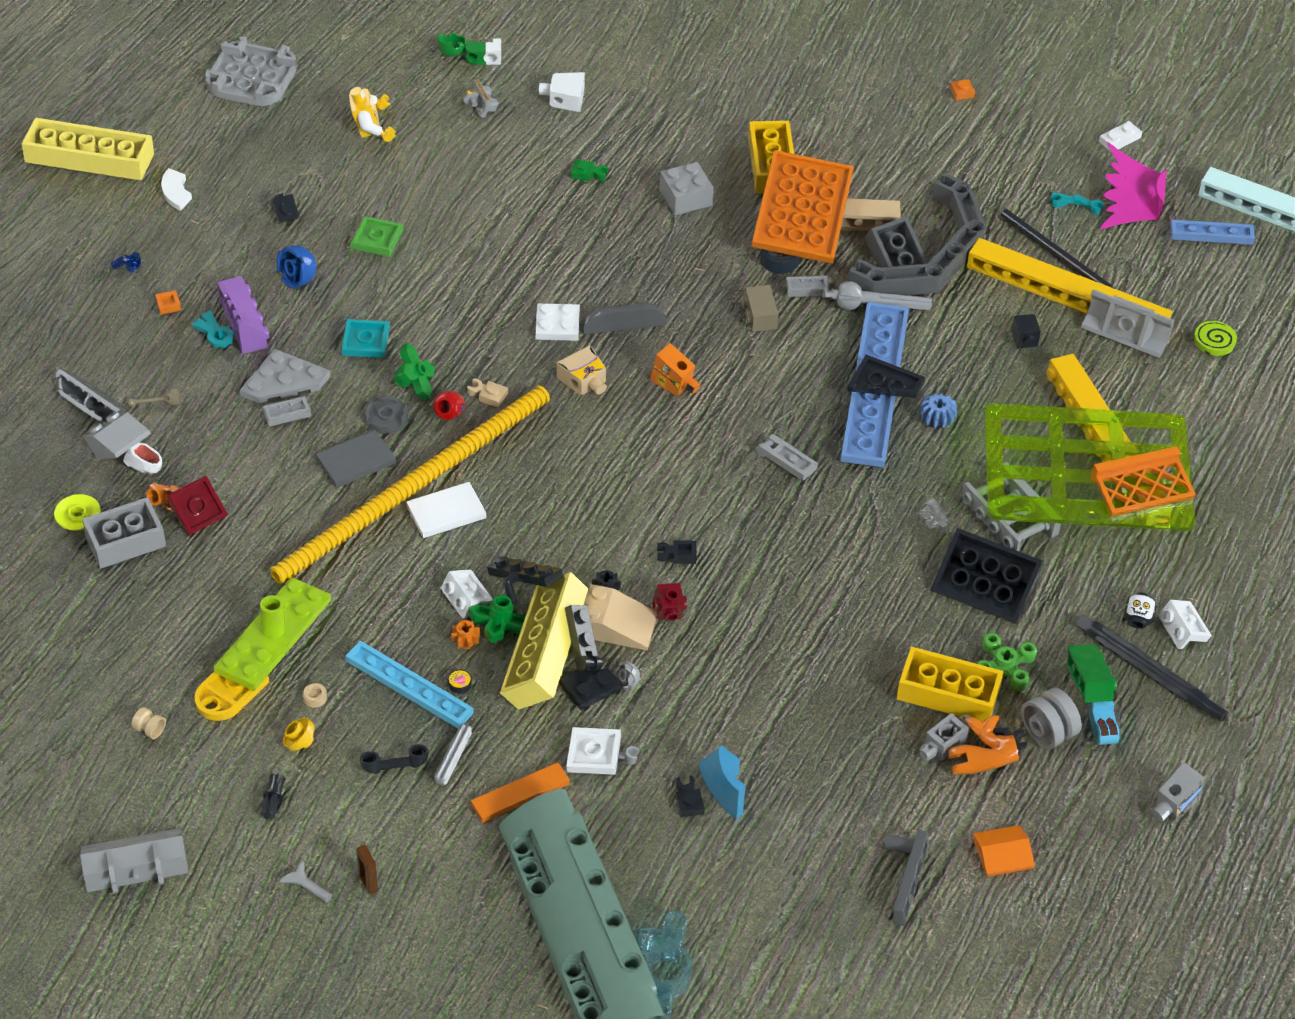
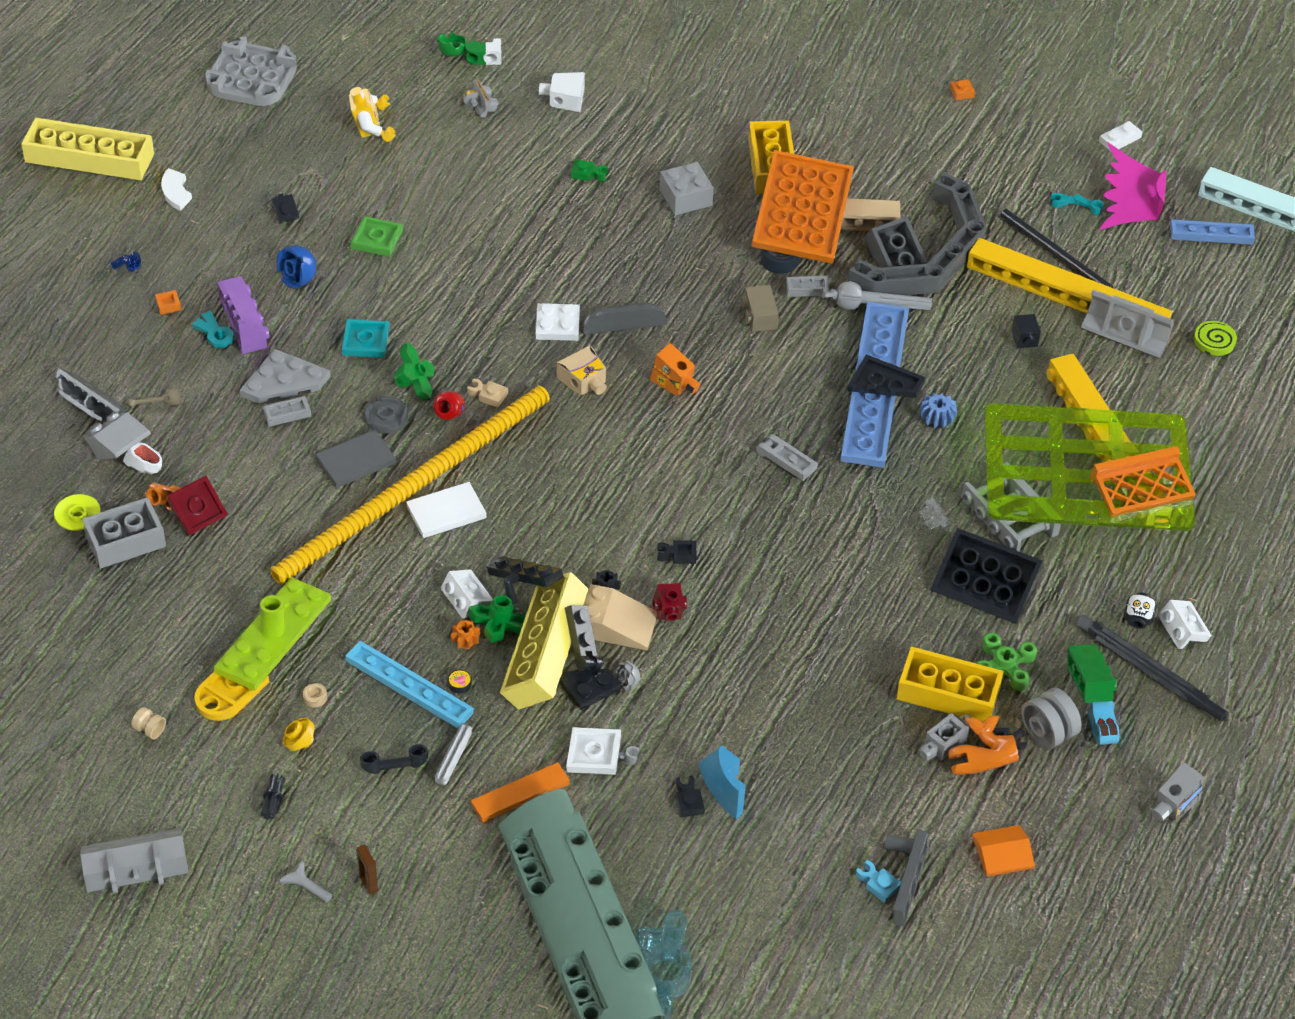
none -> medium azure plate [856,860,902,903]

